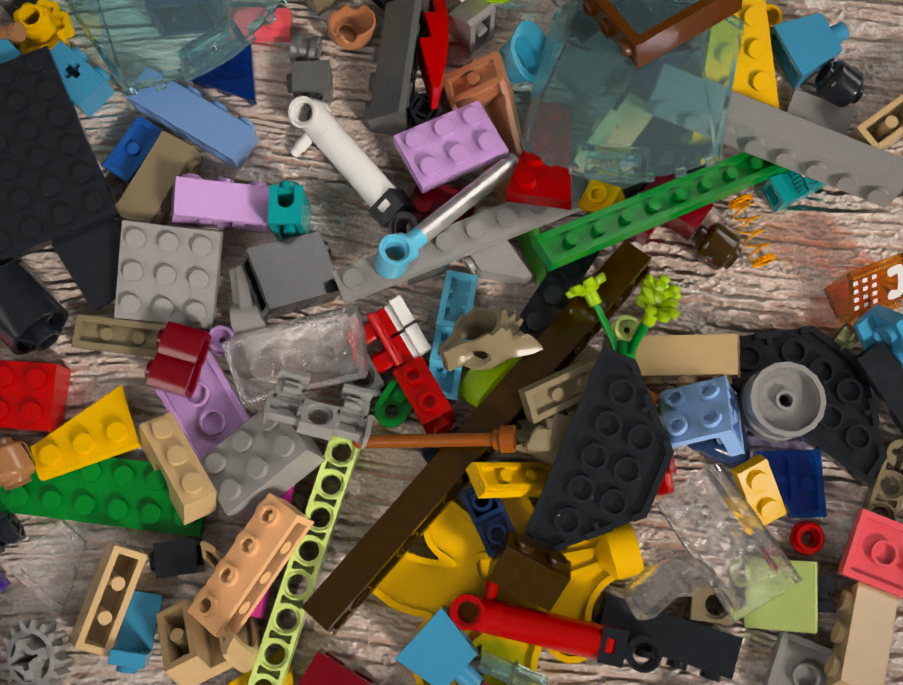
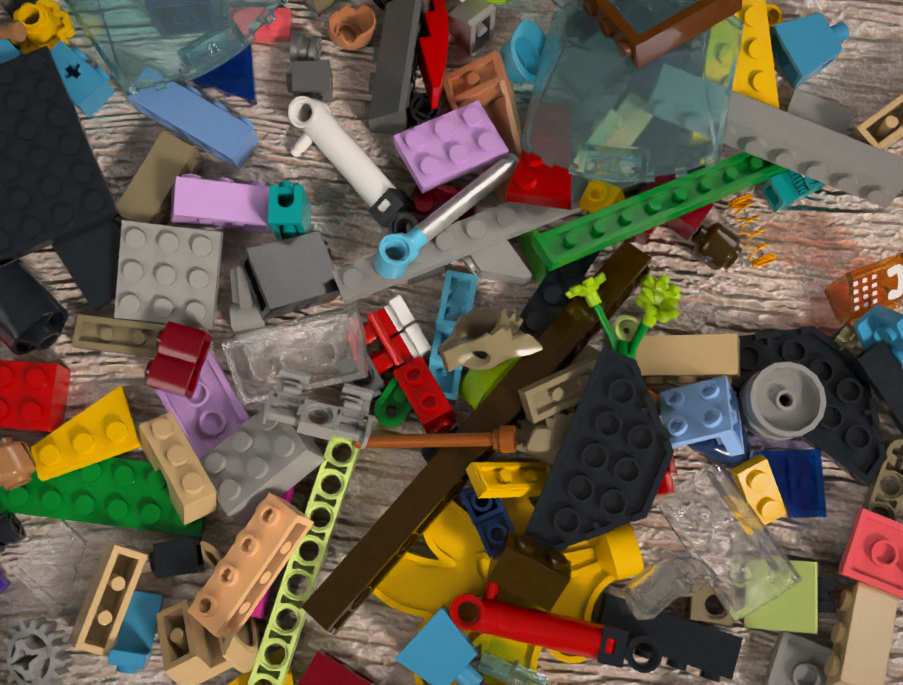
blue plate [102,115,163,184] -> none
lavender plate [209,324,238,356] -> none
red plate [789,521,825,555] -> none
black head [815,60,865,107] -> none

